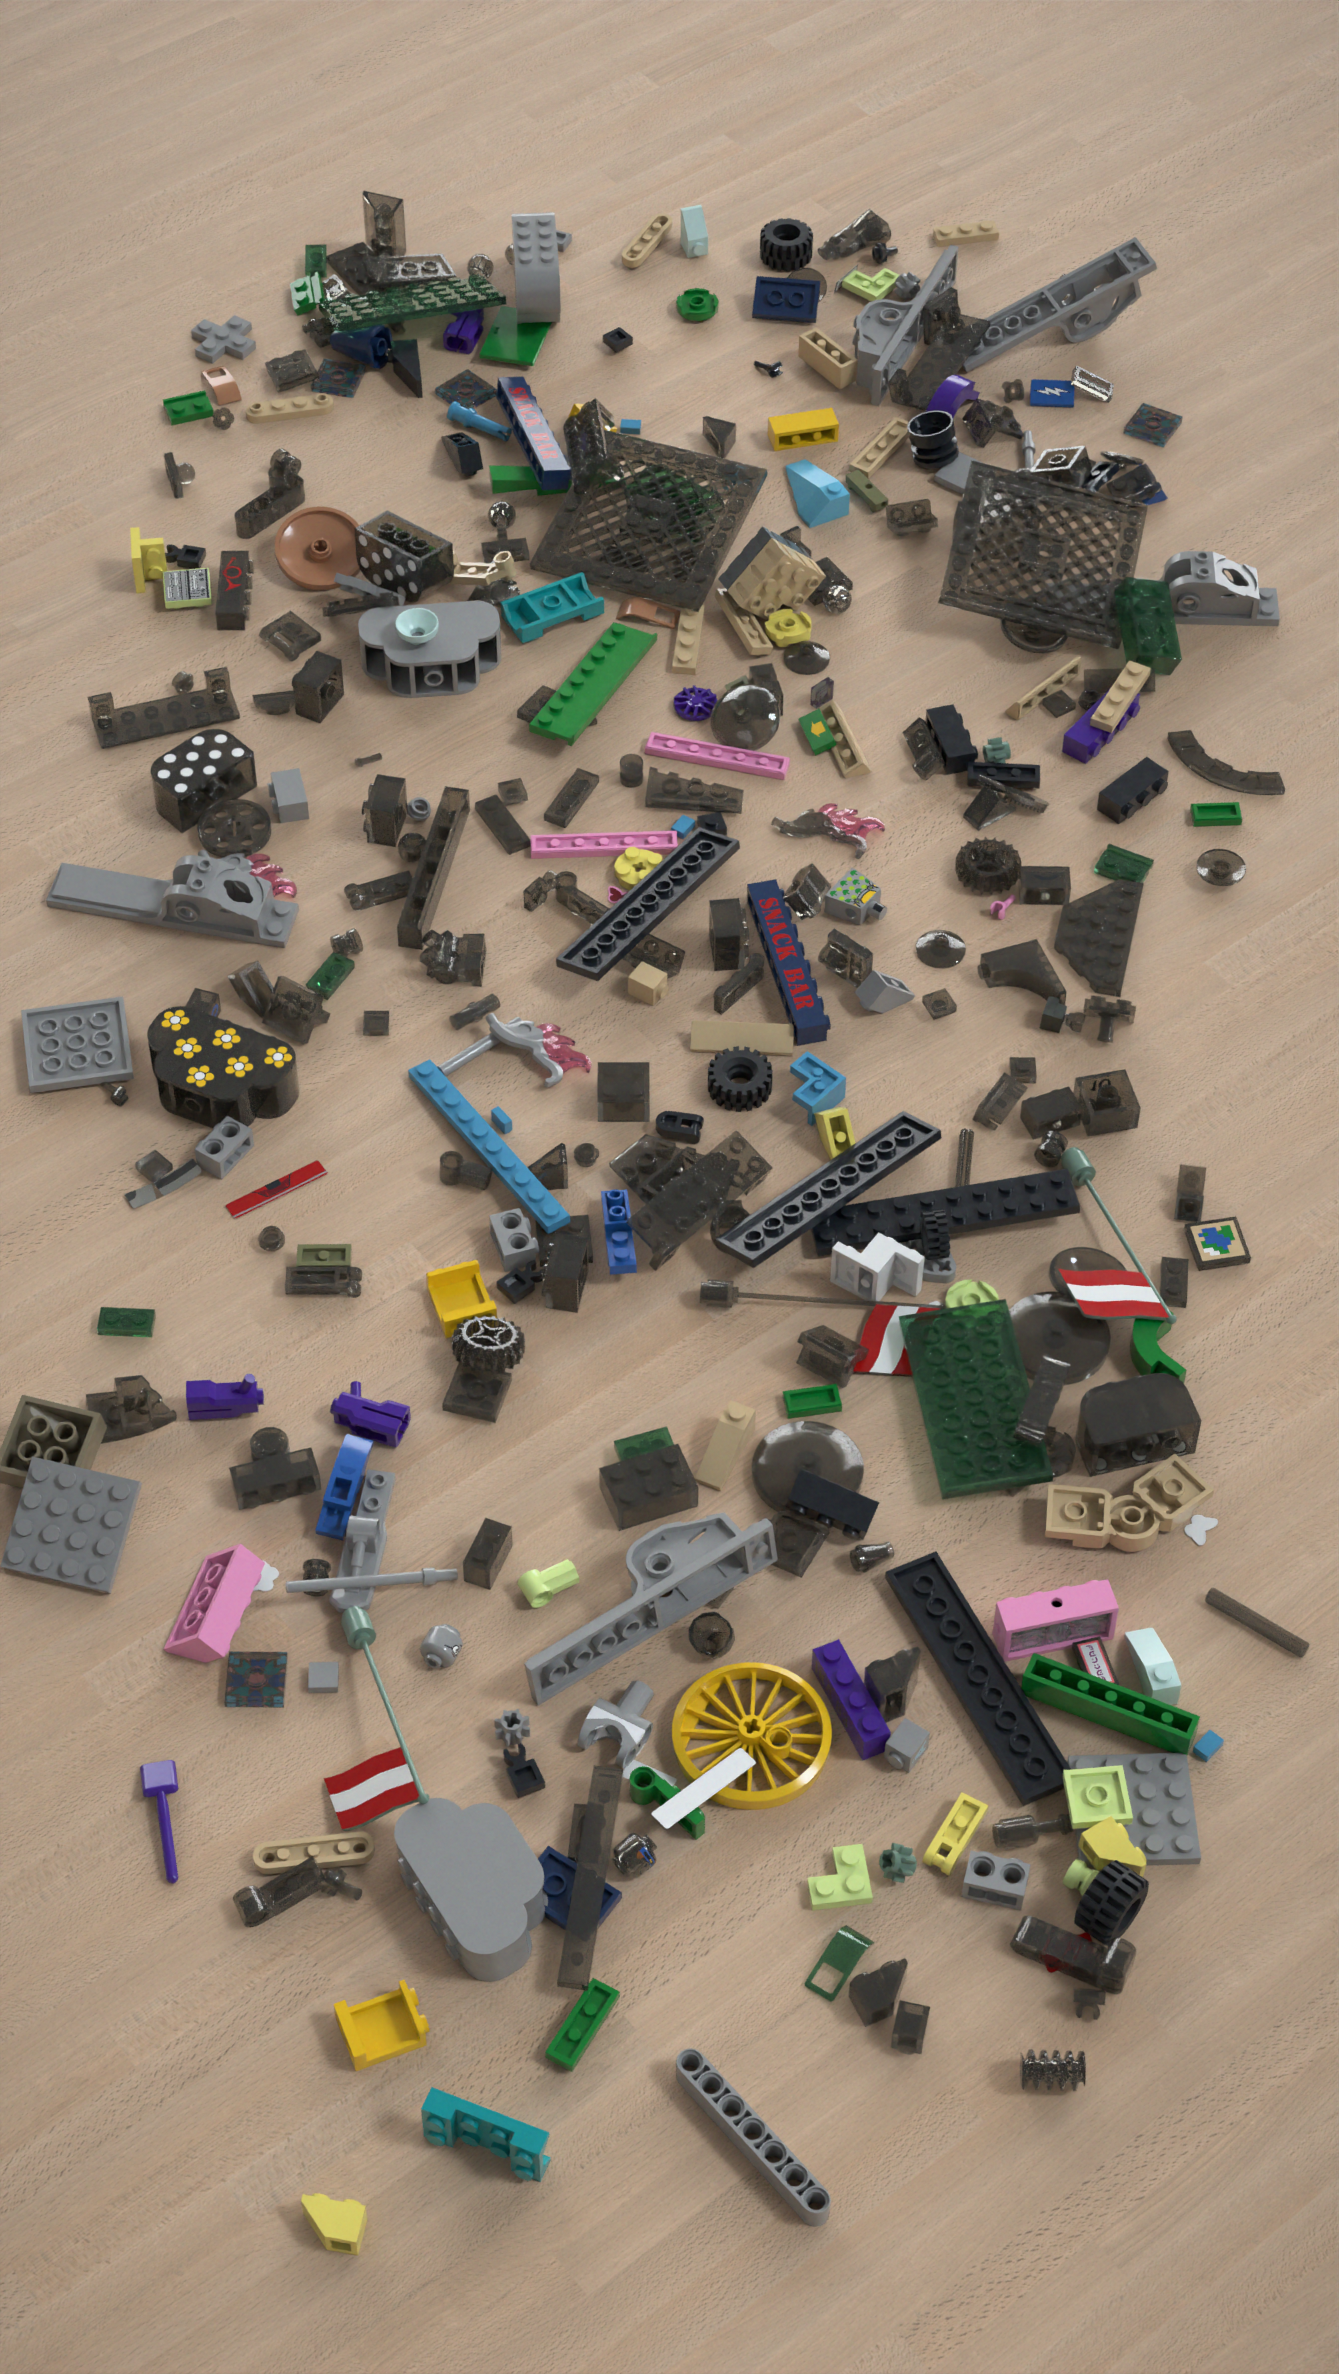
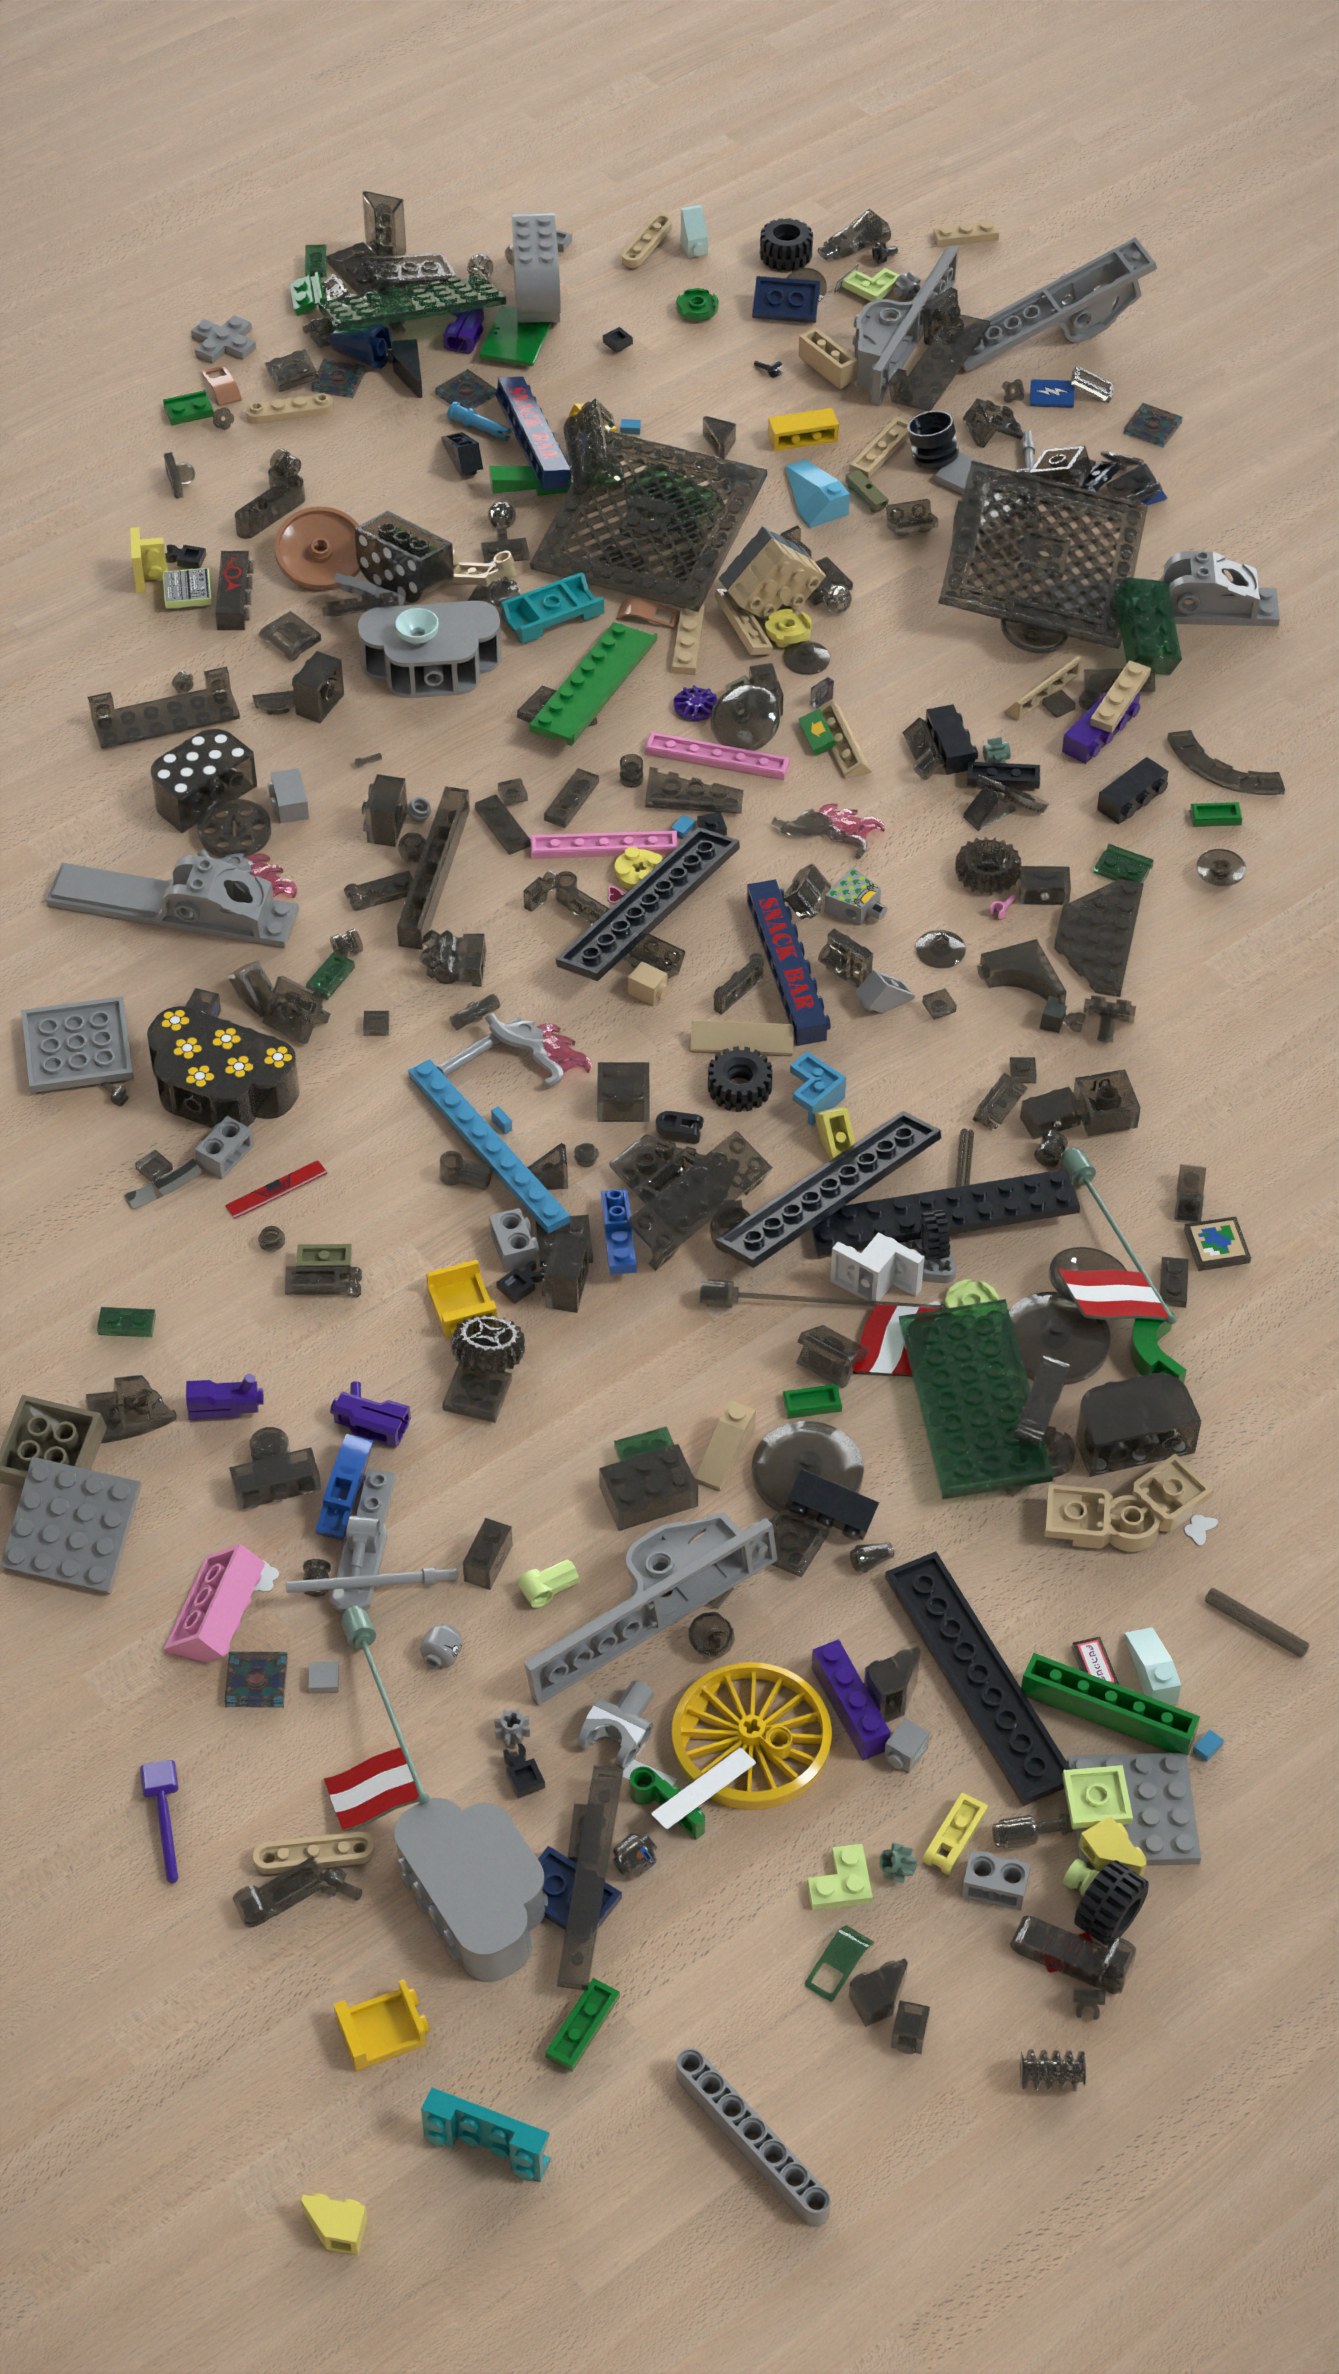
clear smoke brick [709,898,749,971] -> none
dark purple arch [926,374,980,419] -> none
bright pink brick [992,1579,1119,1662] -> none

